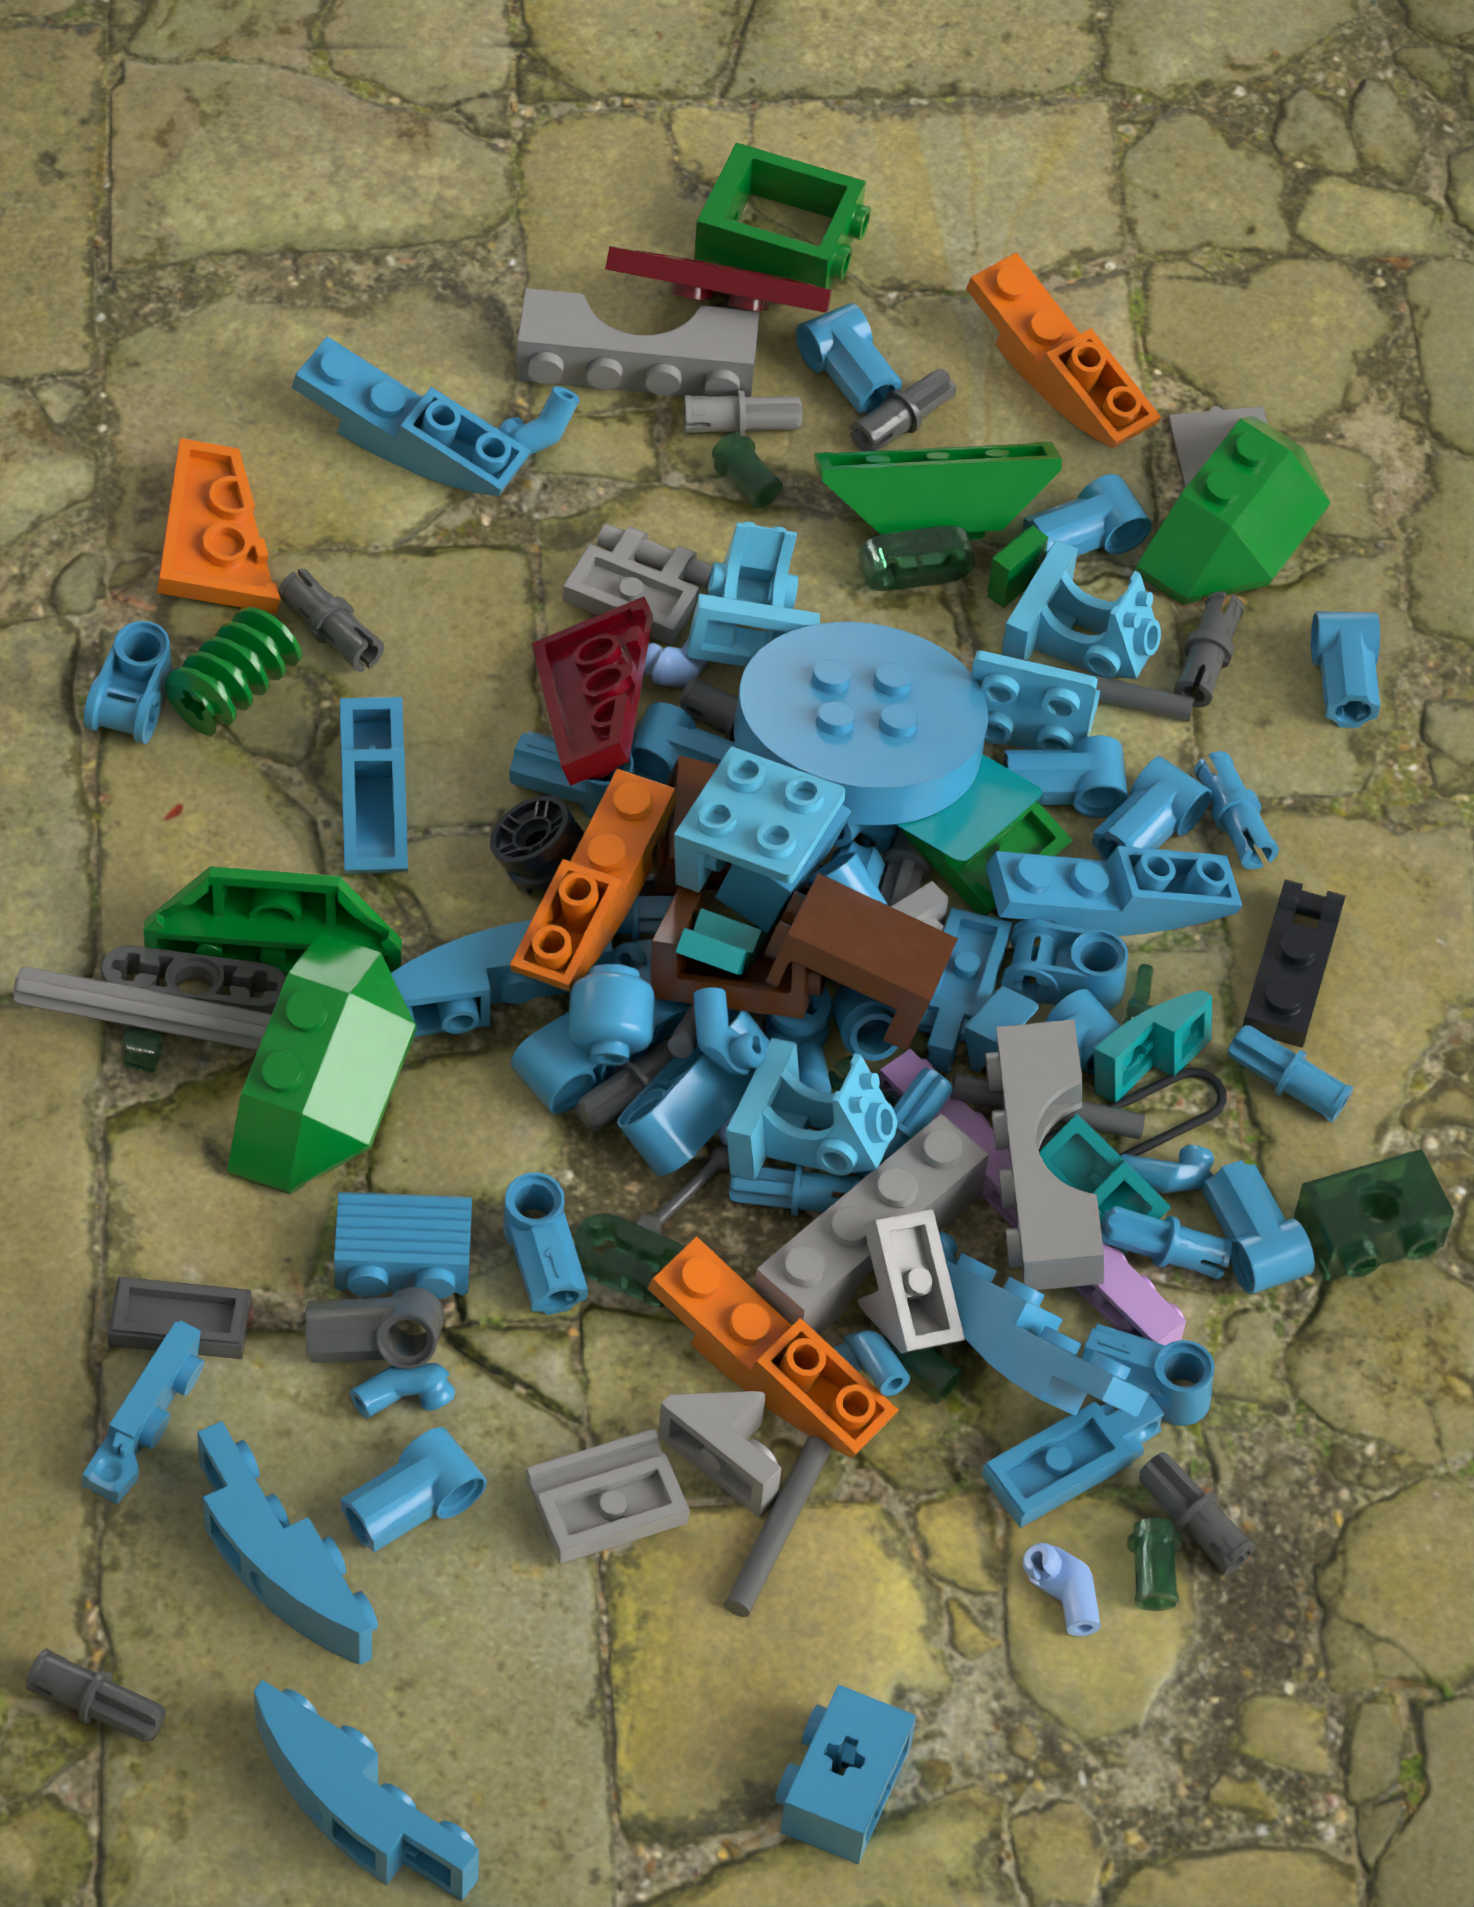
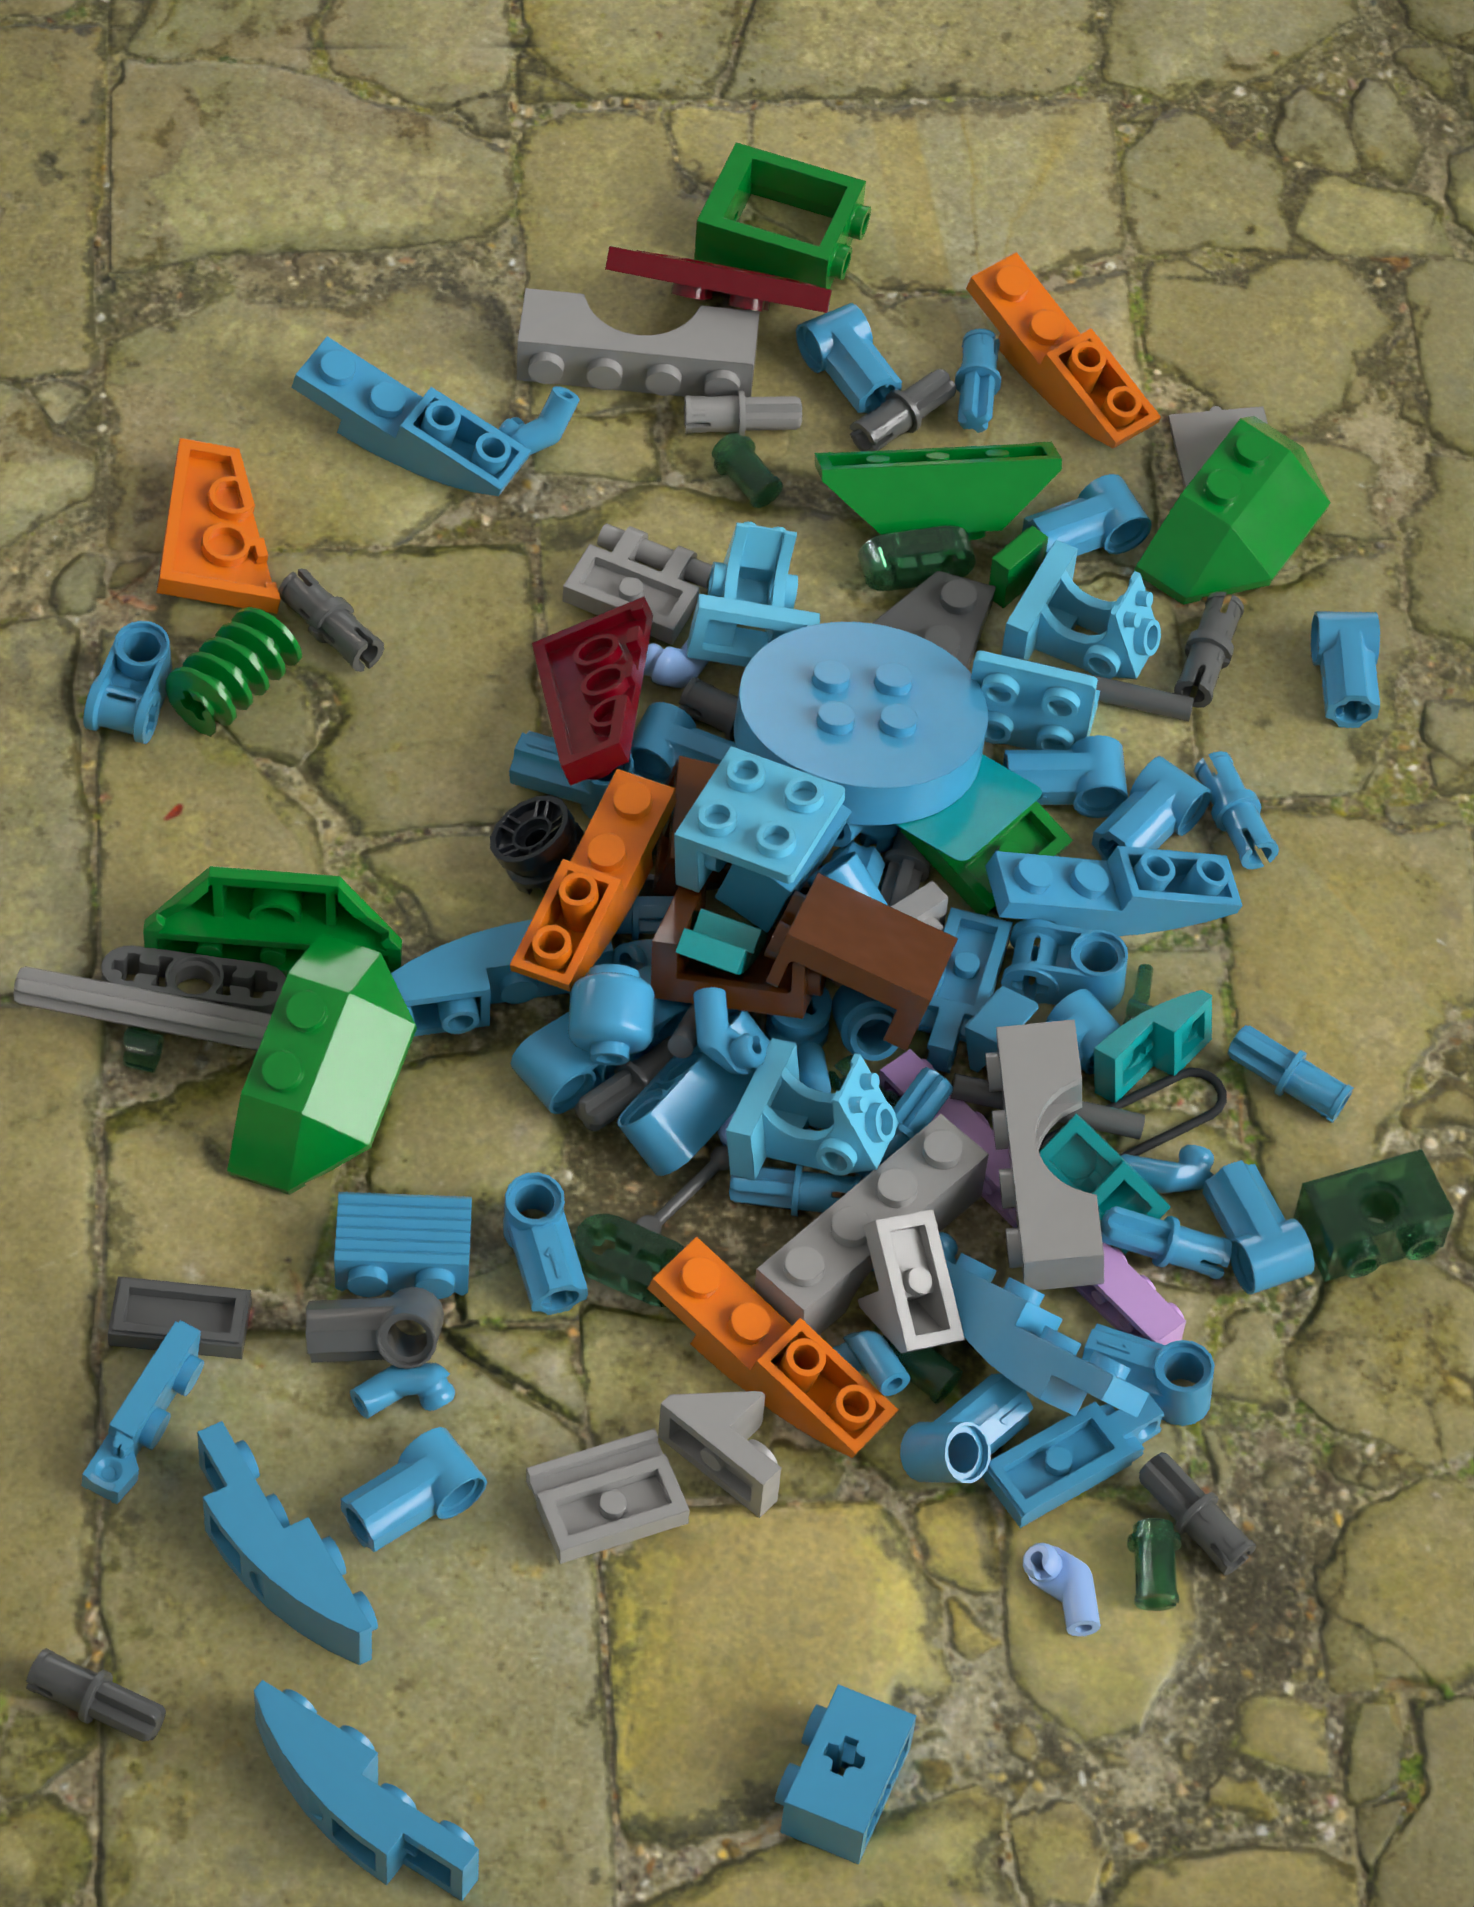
dark azure slope [340,697,408,874] -> none
dark grey bar [724,1436,831,1617] -> none
black plate [1242,879,1346,1048] -> none
none -> dark grey wing [872,571,996,670]
none -> dark azure piece [900,1373,1034,1483]
none -> dark azure axle [955,328,1002,433]

